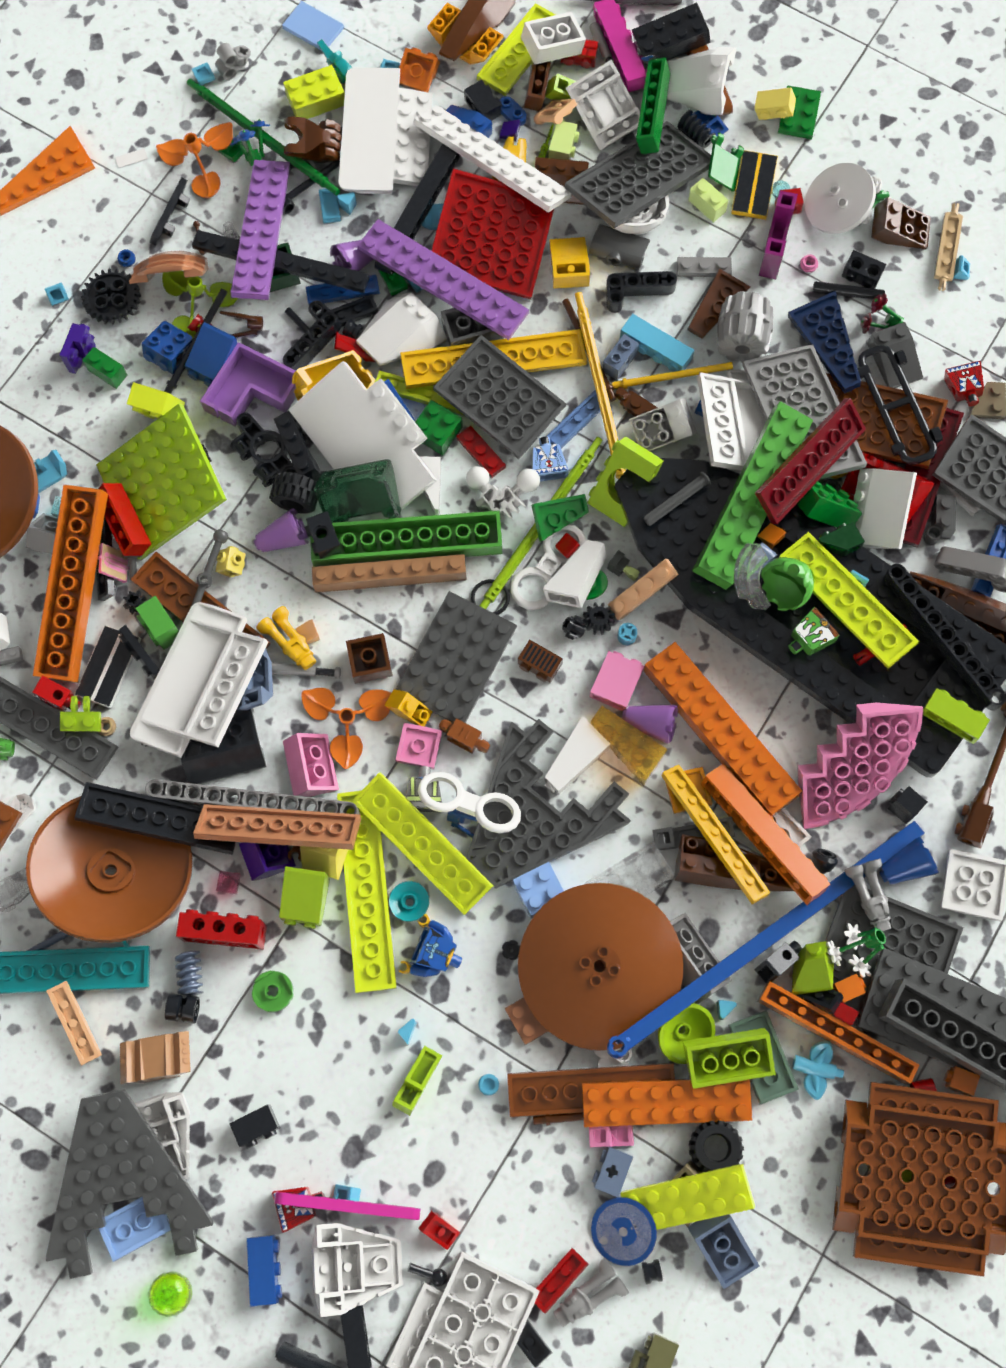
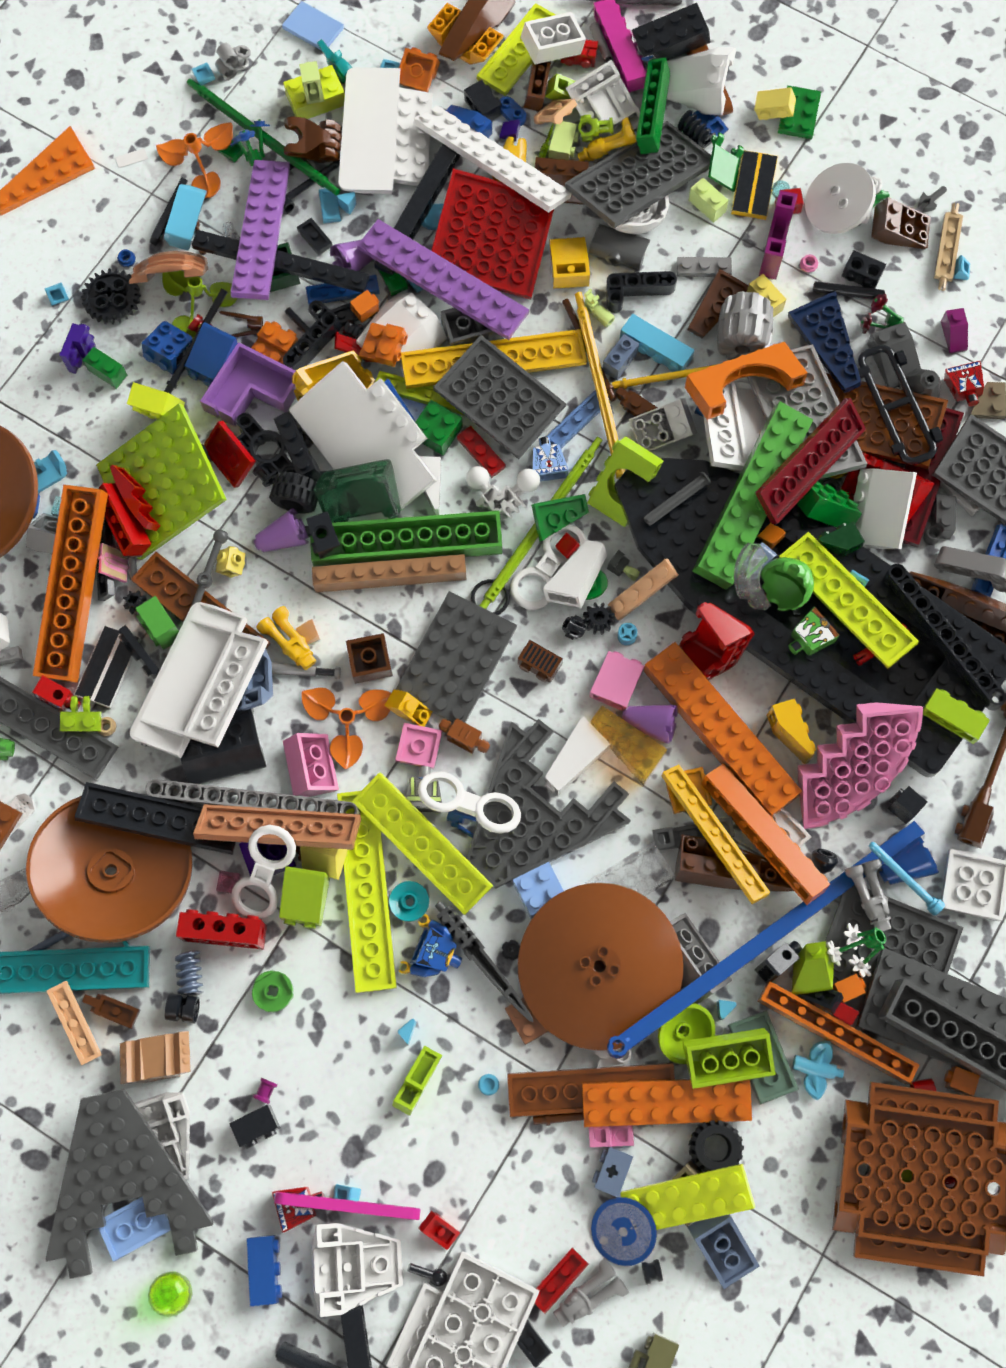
none -> reddish brown hinge [82,994,141,1029]
none -> red slope [110,465,161,531]
none -> medium azure piece [164,184,207,250]
none -> red plate [204,421,256,488]
none -> white bar [231,825,296,919]
none -> orange plate [251,321,298,365]
none -> magenta bush [252,1077,278,1104]
none -> black plate [297,218,332,256]
none -> yellowish green brick [299,61,324,104]
none -> orange brick [350,290,379,323]
none -> orange plate [359,322,408,367]
none -> dark grey piece [435,901,533,1022]
none -> yellow piece [577,117,637,161]
none -> lime connector [578,115,614,142]
none -> yellowish green bar [584,289,615,328]
none -> red windscreen [679,602,755,680]
none -> orange arch [685,341,808,420]
none -> light yellow brick [747,274,787,317]
none -> yellow slope [767,698,816,764]
none -> medium azure piece [869,842,945,915]
none -> dark grey cone [902,368,941,398]
none -> dark grey bar [918,186,947,212]
none -> magenta slope [940,308,968,354]

